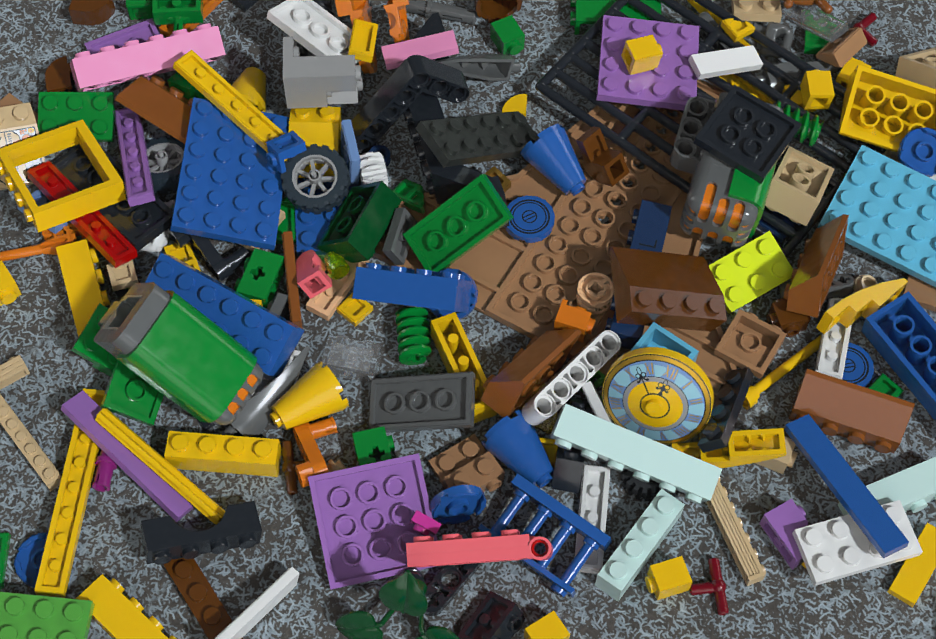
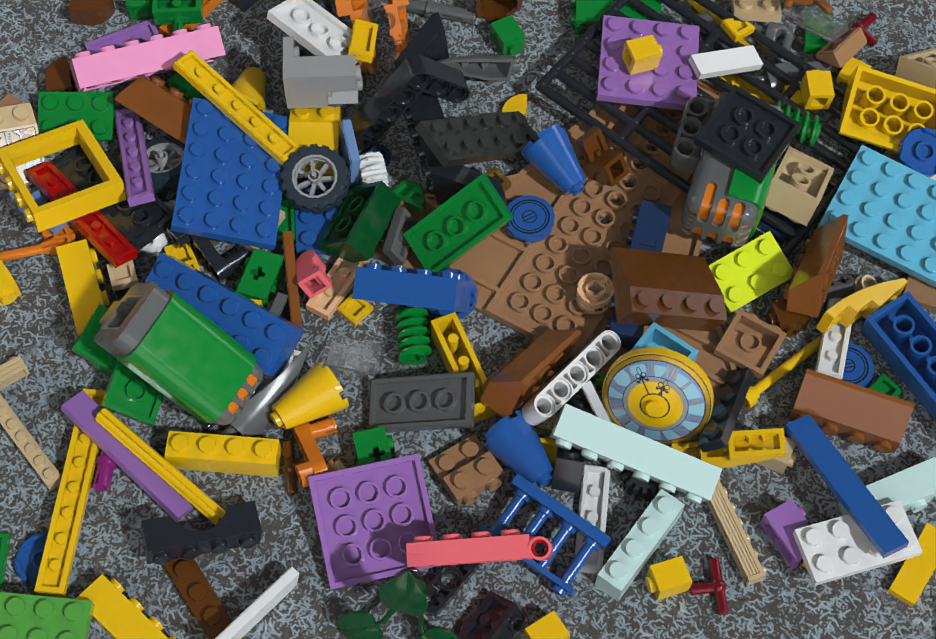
blue bracket [266,131,307,174] -> none
clear neon green hose [324,252,350,280] -> none
bright pink tile [381,30,459,70] -> none
dark pink plate [410,510,442,536] -> none
blue tile [430,485,486,524] -> none
orange brick [553,299,596,343] -> none

